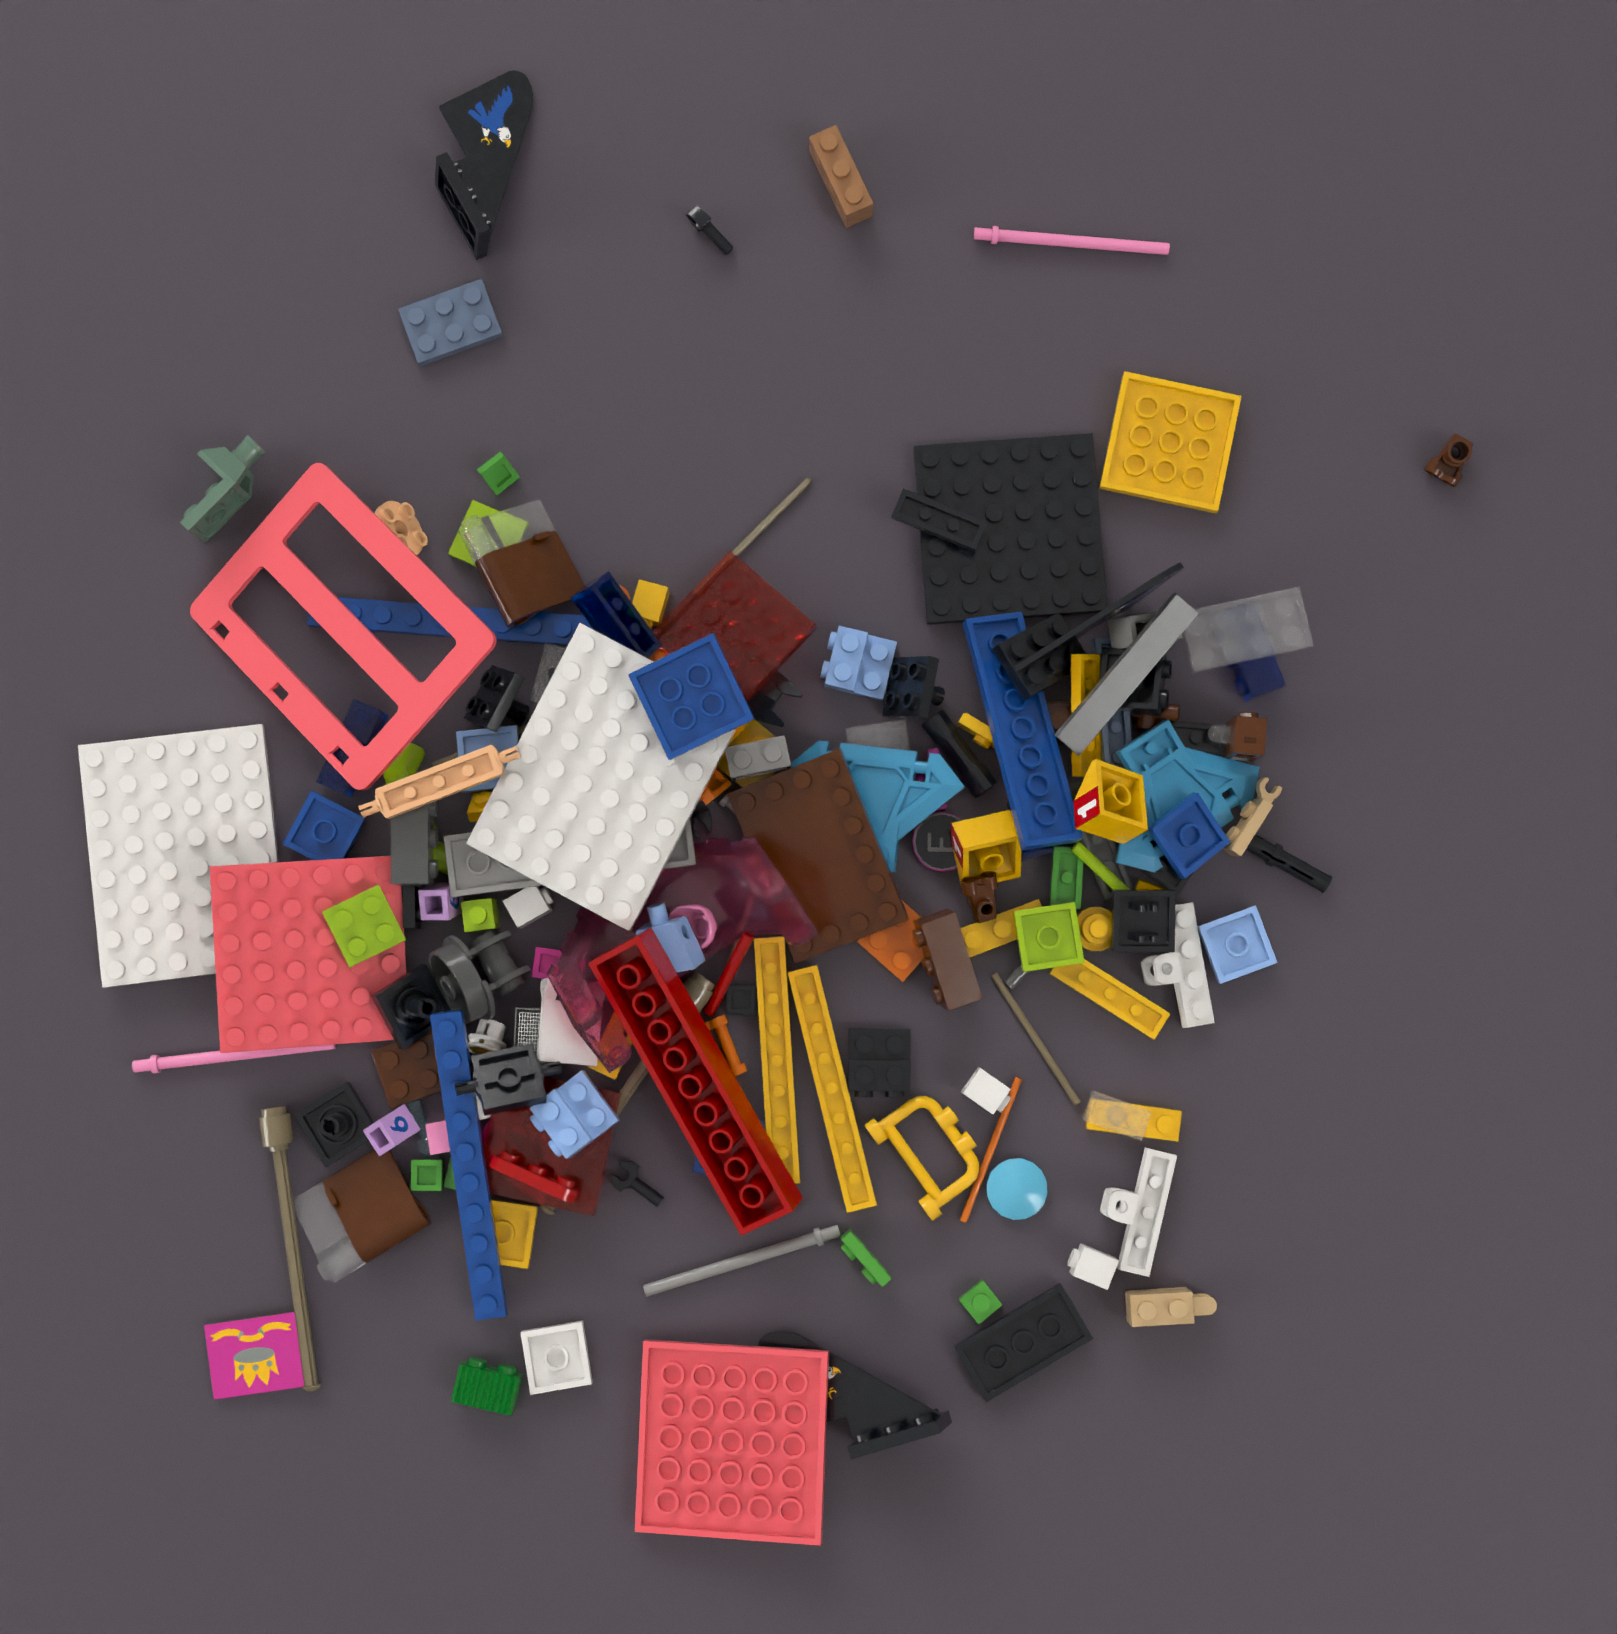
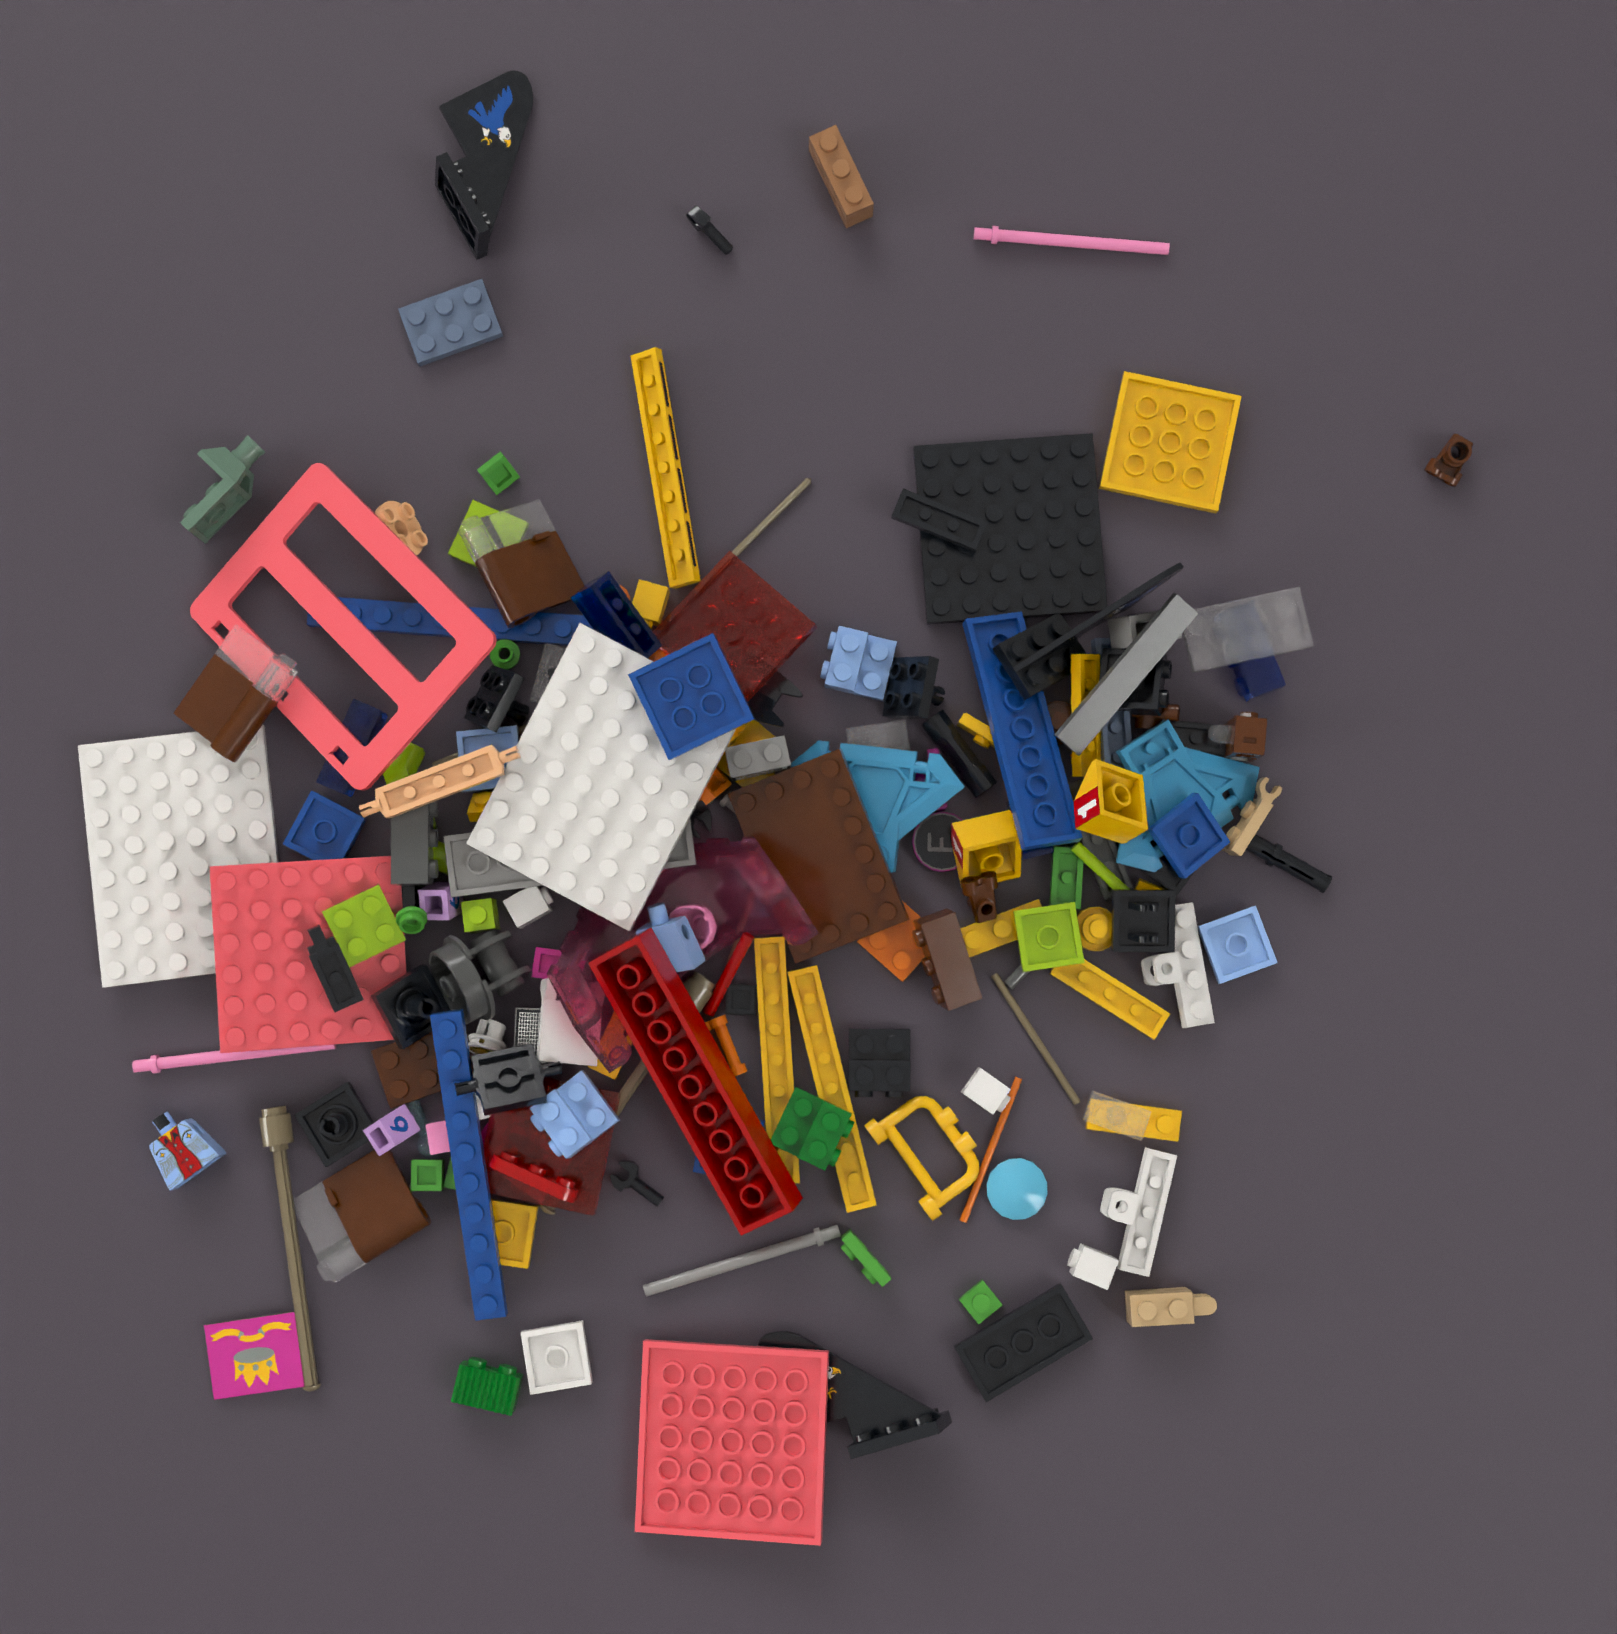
none -> torso [149,1111,227,1191]
none -> reddish brown door [173,624,299,762]
none -> black hinge [307,925,364,1012]
none -> bright green plate [396,906,427,934]
none -> bright green plate [490,639,521,670]
none -> yellow plate [631,347,701,589]
none -> green plate [771,1087,854,1171]

